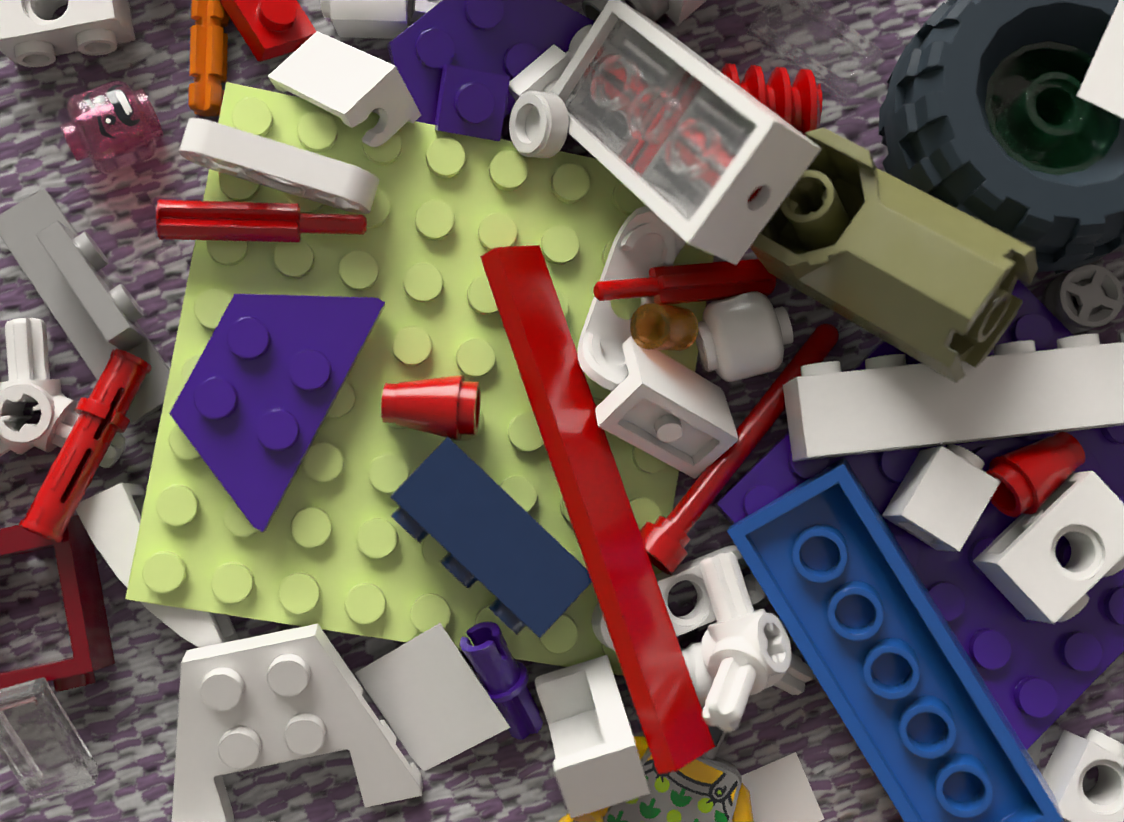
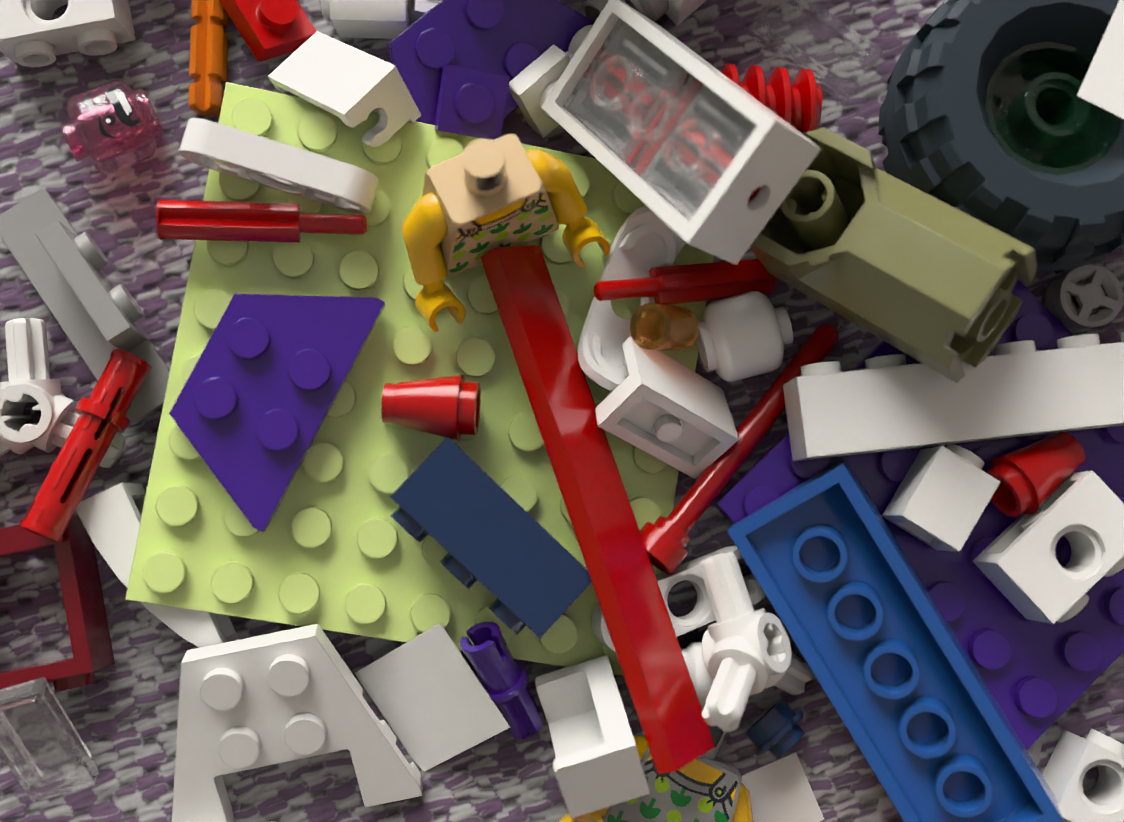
white tile [509,90,569,158] -> none
none -> torso [402,134,610,333]
none -> dark blue plate [745,699,805,759]

